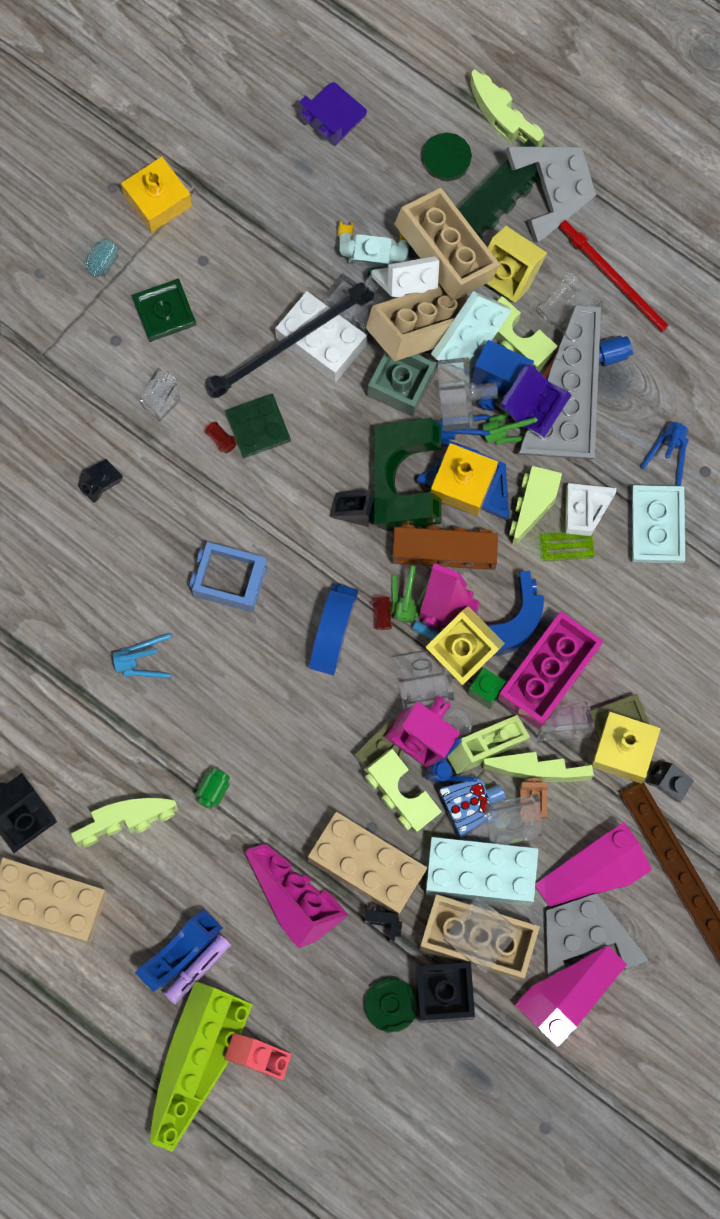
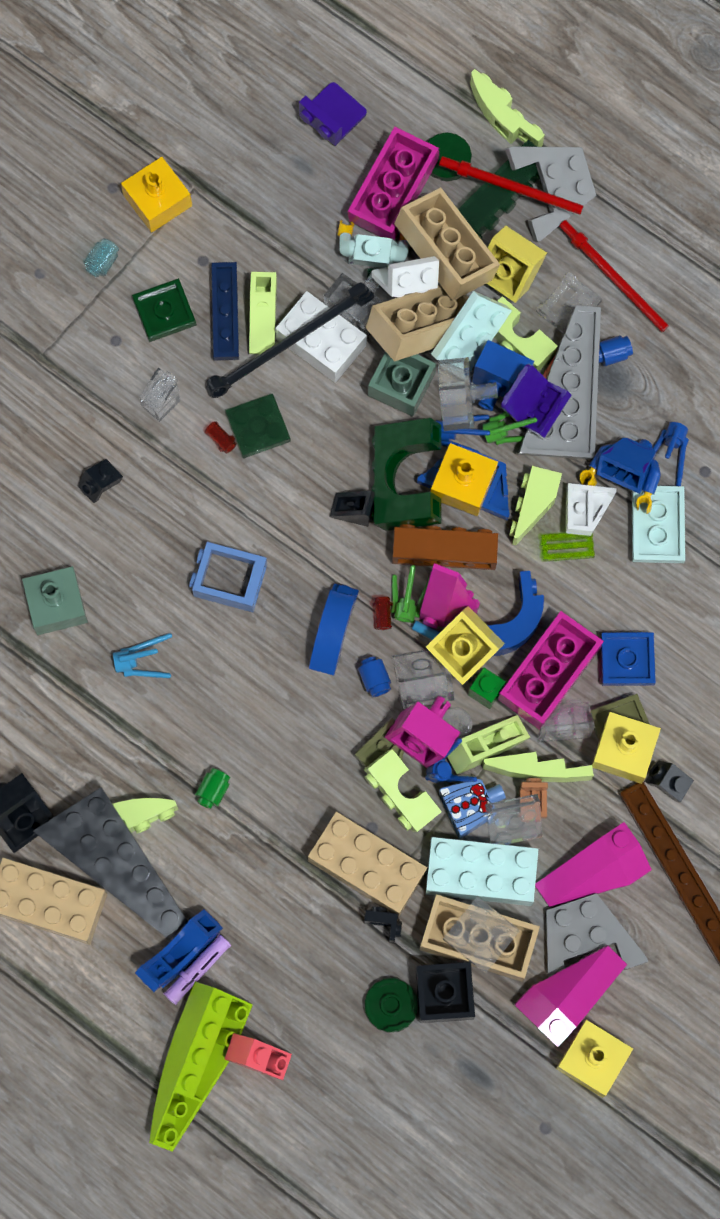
dark pink wedge [245,844,348,948] -> none
none -> sand green brick [22,566,88,636]
none -> black wing [33,787,188,937]
none -> dark blue plate [212,262,239,361]
none -> yellowish green slope [249,272,277,354]
none -> dark pink brick [348,127,439,240]
none -> blue brick [358,656,391,697]
none -> red bar [439,156,584,215]
none -> light yellow brick [556,1020,633,1098]
none -> blue torso [580,438,661,514]
none -> blue plate [601,632,656,686]

